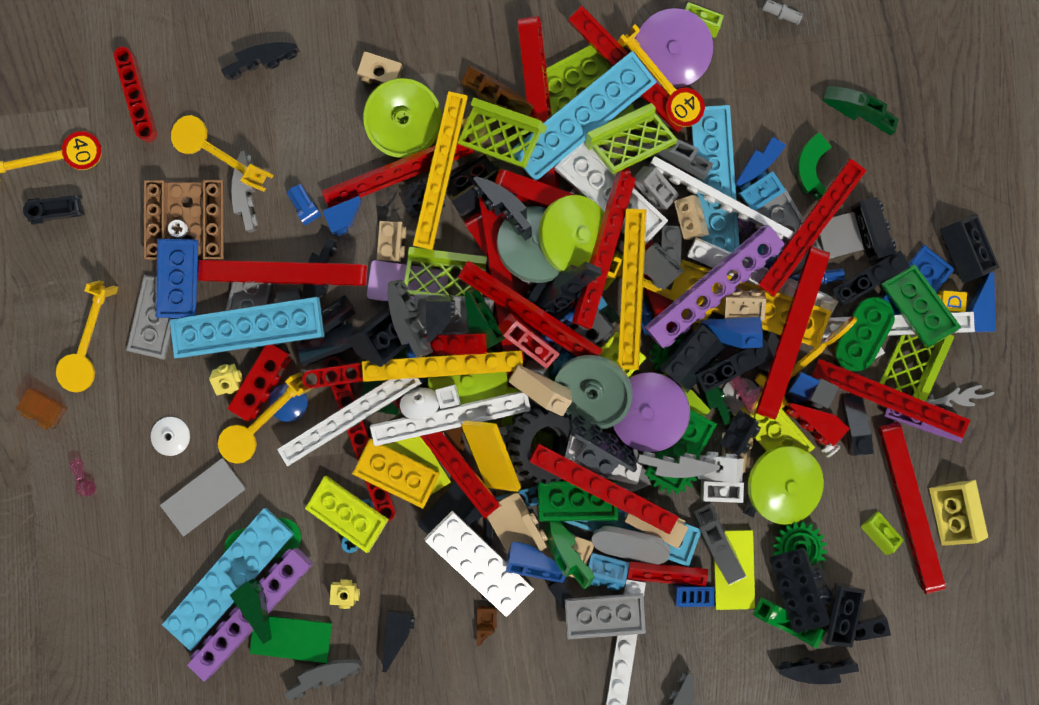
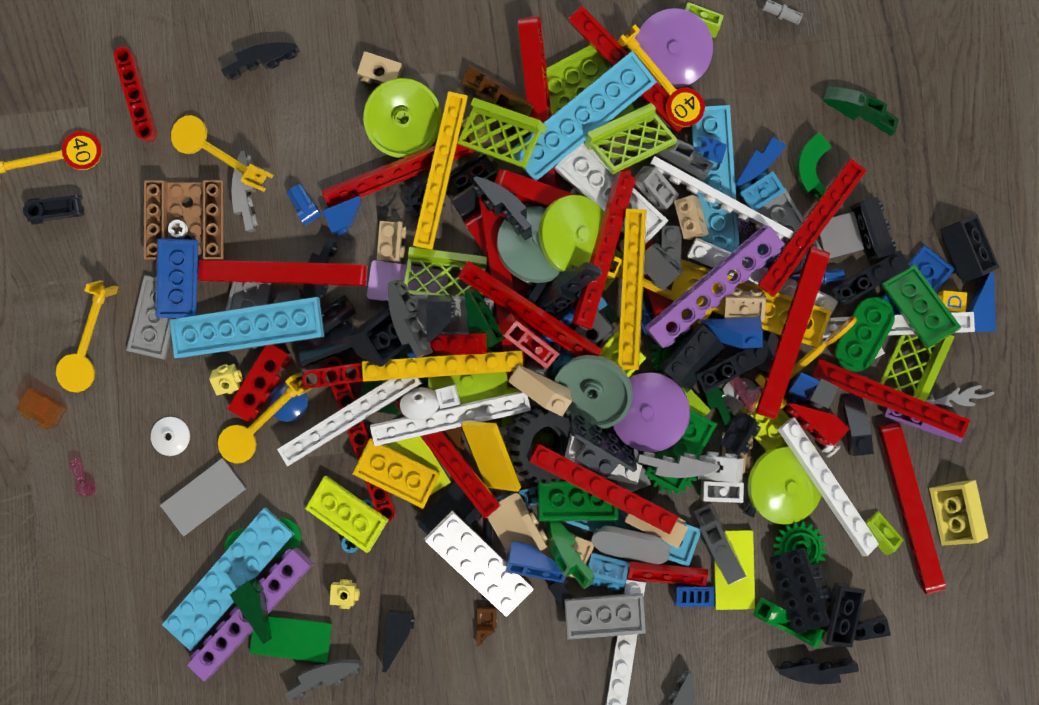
none -> blue plate [694,137,727,164]
none -> white plate [777,417,879,556]

